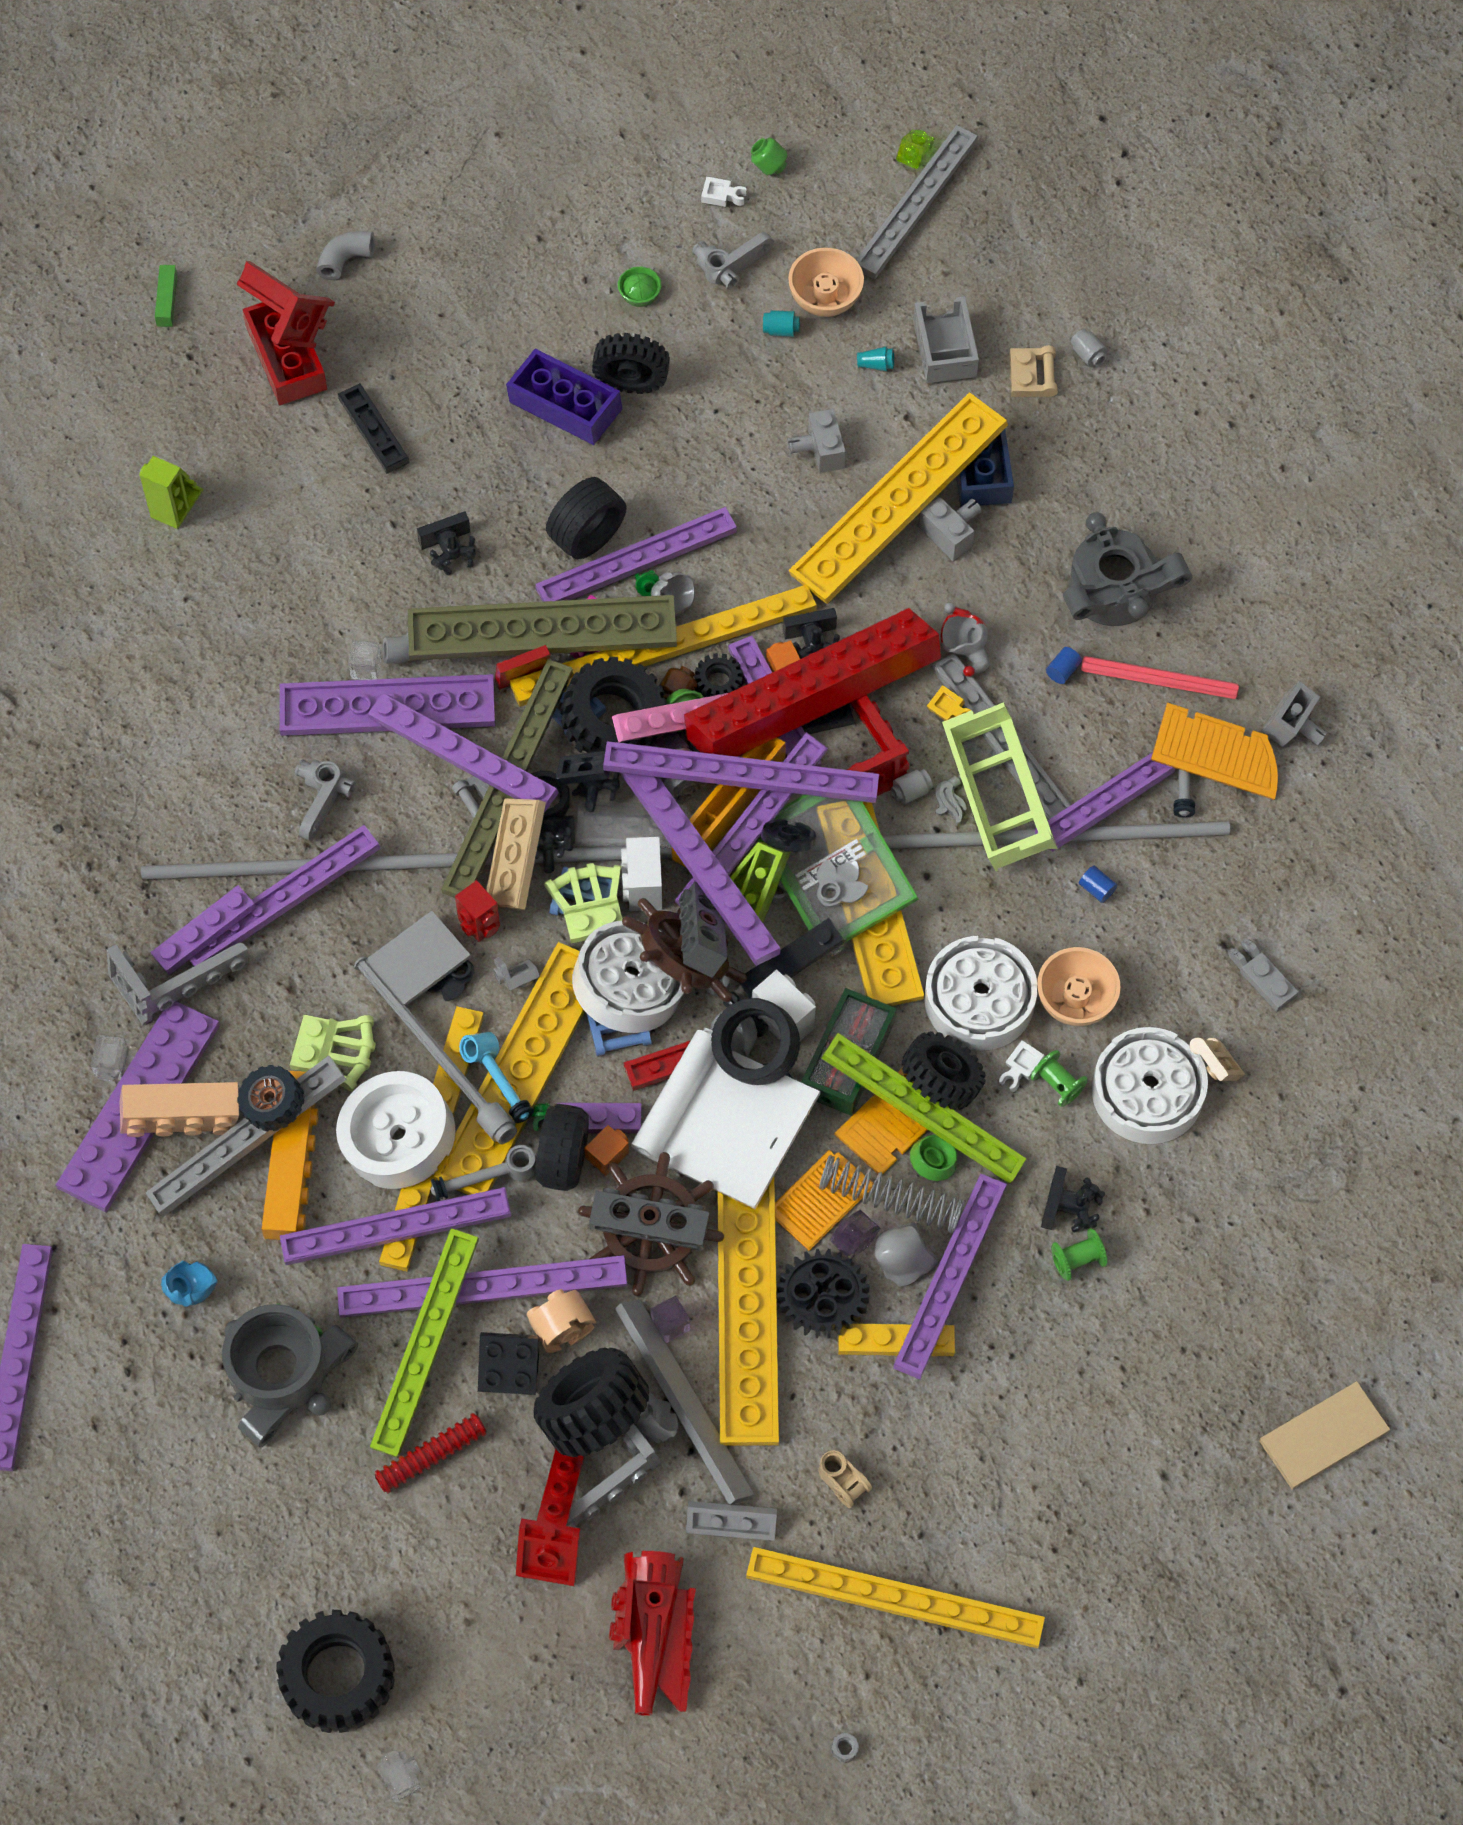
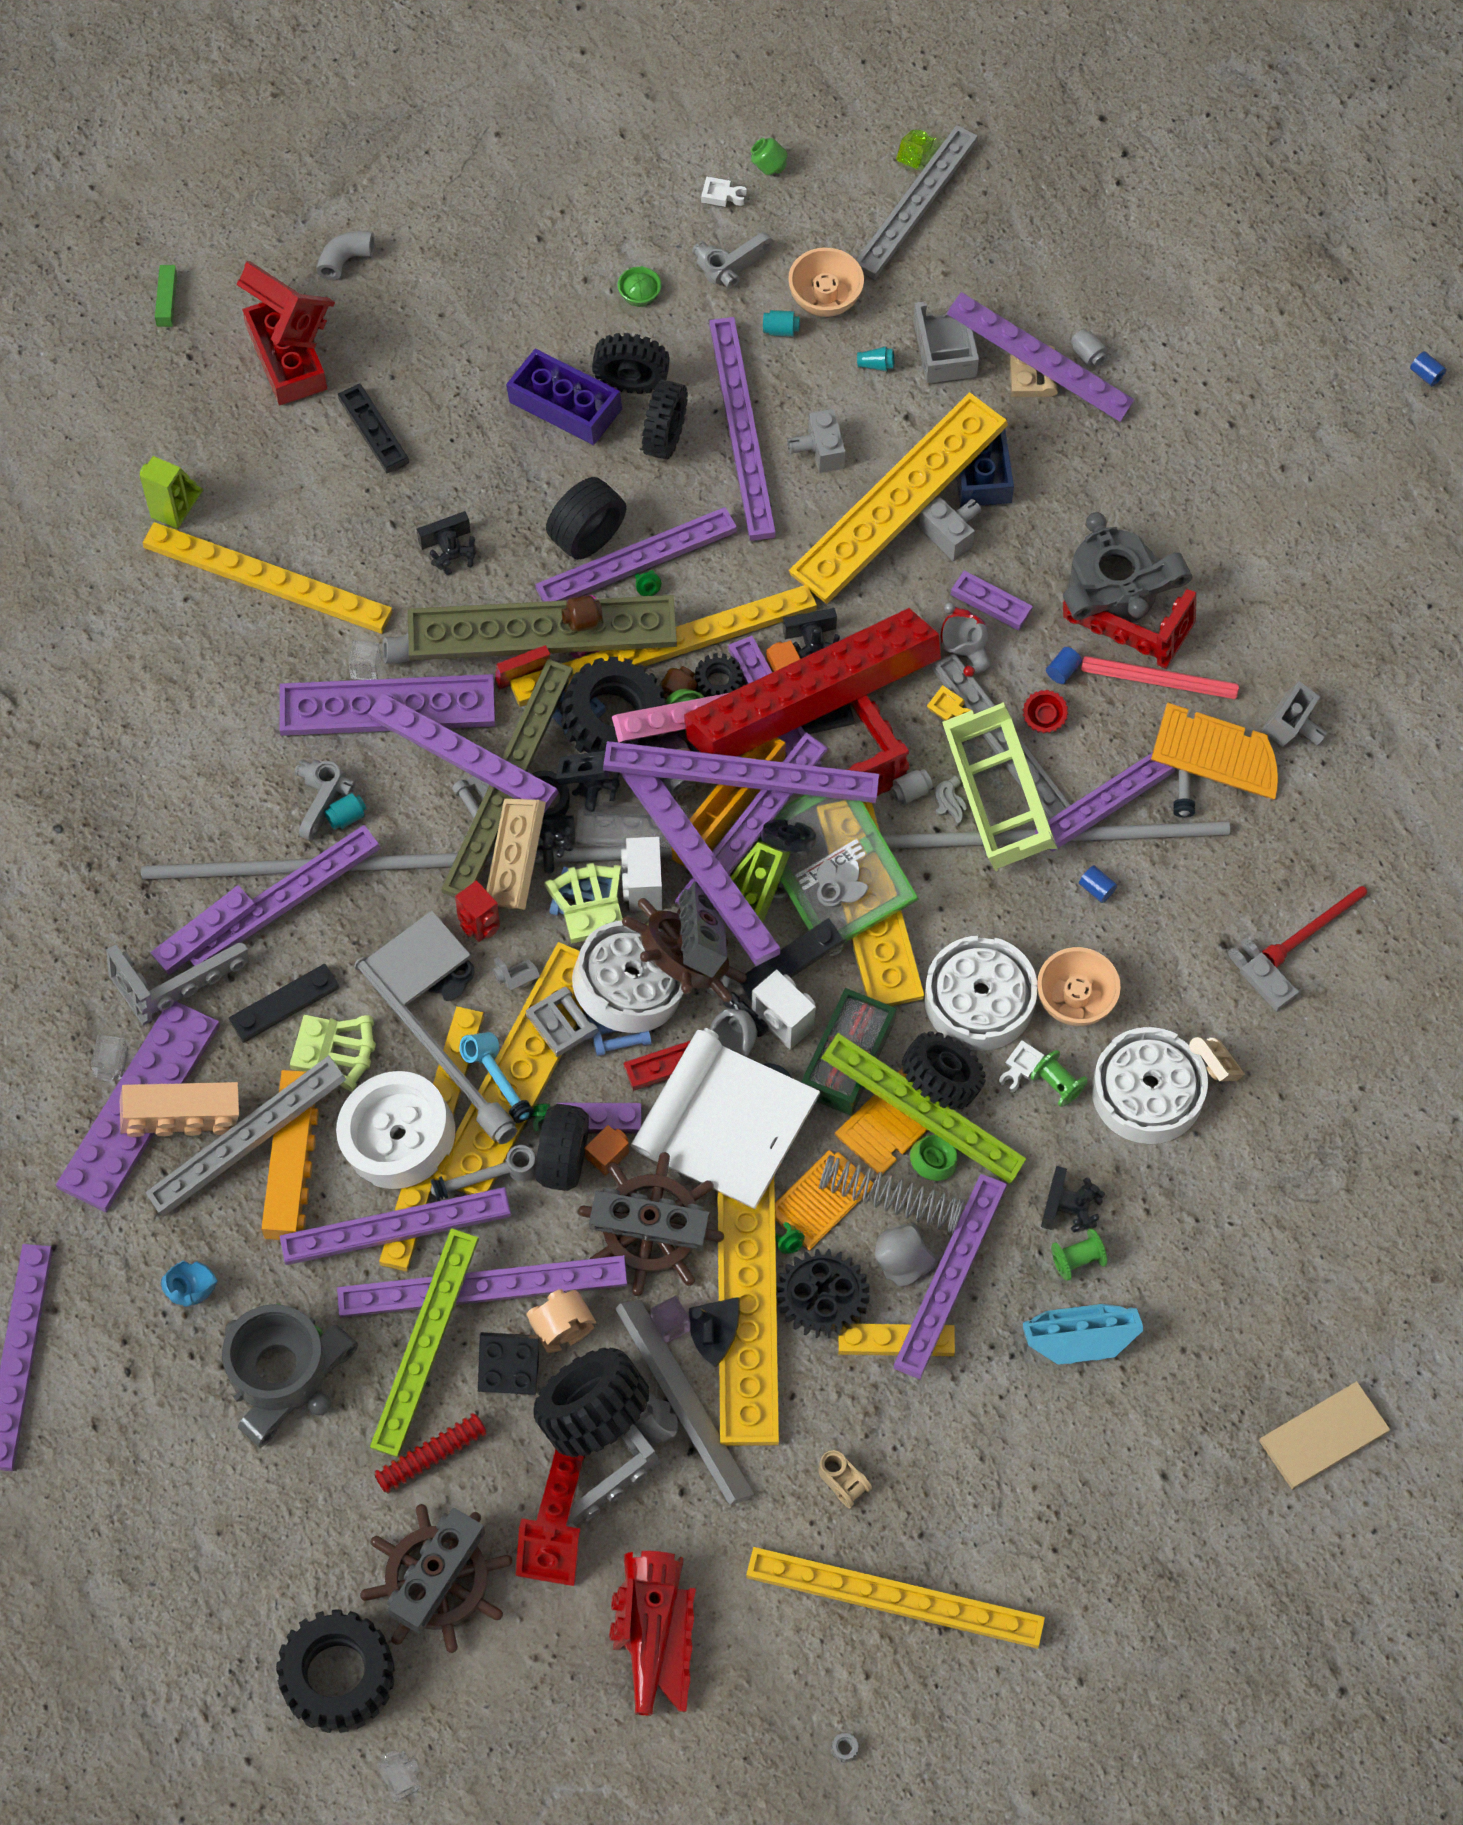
black wheel [237,1065,304,1132] -> none
light grey hair [651,572,695,617] -> none
light grey plate [686,1501,777,1541] -> none
black tyre [711,998,800,1085] -> none
clear purple brick [830,1210,881,1259] -> none
none -> yellow plate [142,522,393,634]
none -> black plate [229,963,340,1043]
none -> teal brick [324,793,367,830]
none -> brick [360,1504,513,1653]
none -> light grey plate [526,987,599,1057]
none -> reddish brown head [561,595,603,632]
none -> black wheel [642,380,688,459]
none -> black shield [689,1297,740,1367]
none -> medium lavender plate [709,317,775,541]
none -> green plate [775,1222,805,1254]
none -> medium lavender plate [947,292,1134,422]
none -> medium lavender plate [950,570,1033,631]
none -> red hat [1022,690,1069,734]
none -> medium azure wedge [1023,1304,1143,1365]
none -> red bracket [1063,589,1196,669]
none -> red piece [1262,886,1367,968]
none -> blue piece [1410,351,1447,387]

